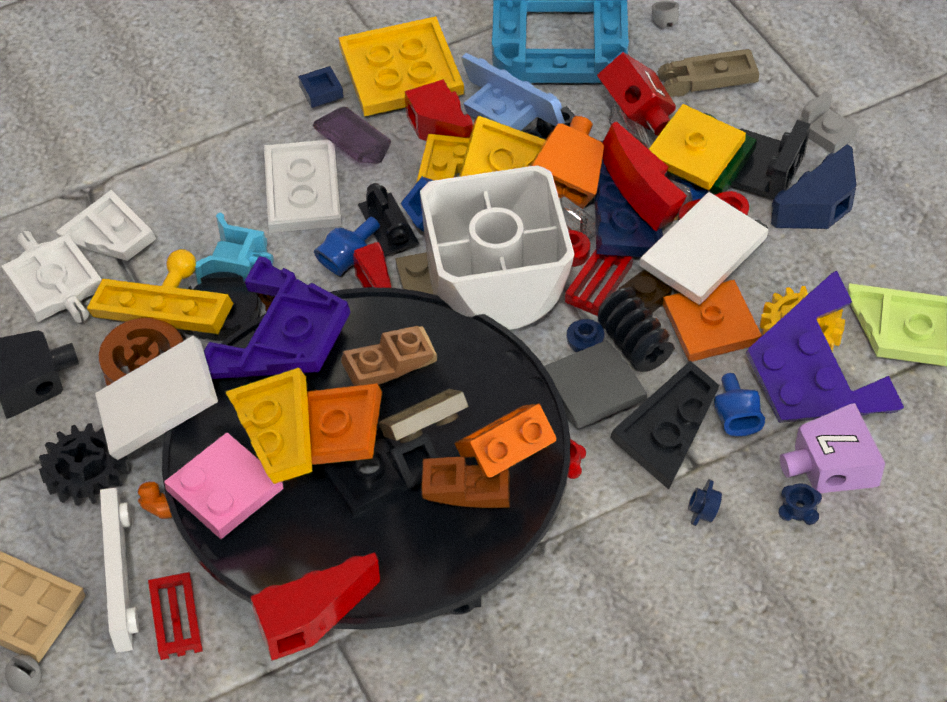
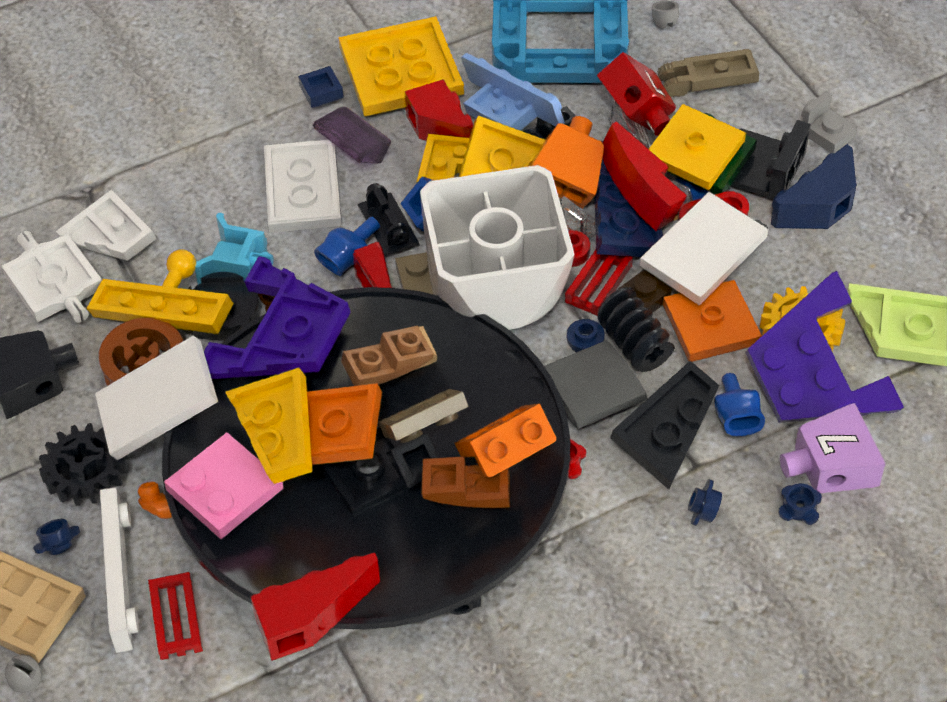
none -> dark blue plate [33,518,80,555]

